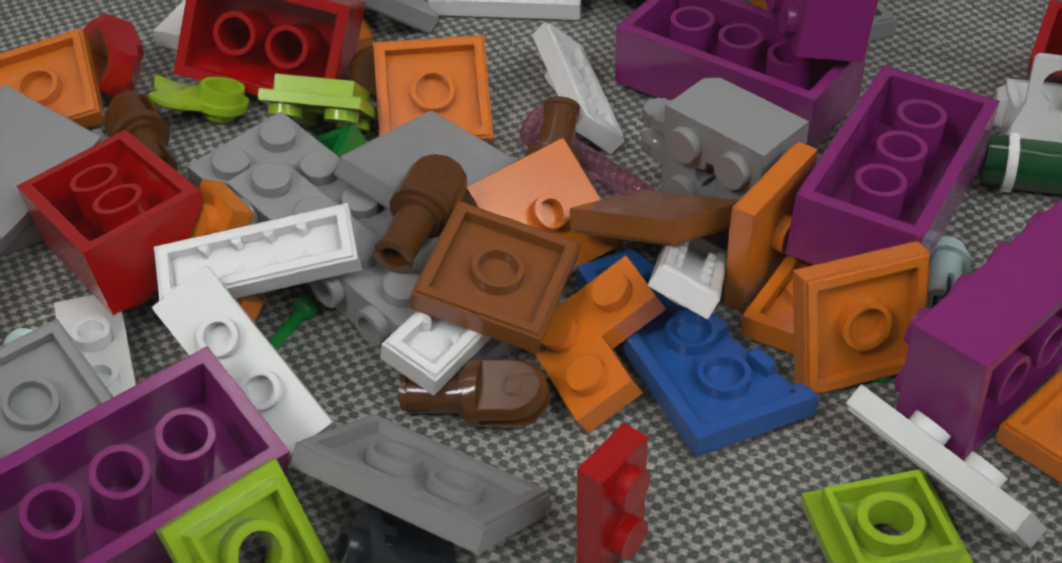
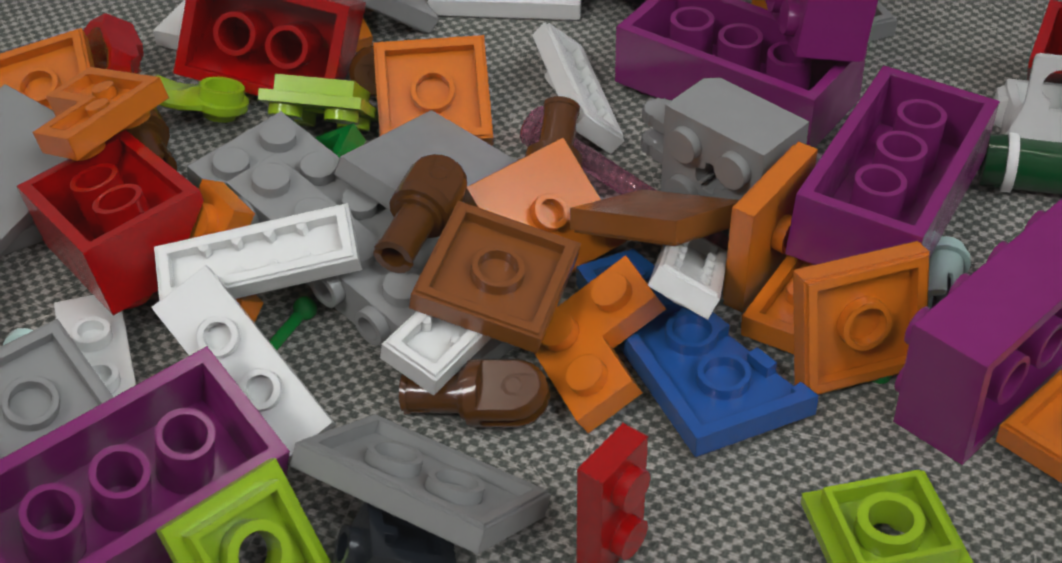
white plate [846,384,1047,549] -> none
none -> orange plate [32,67,169,161]

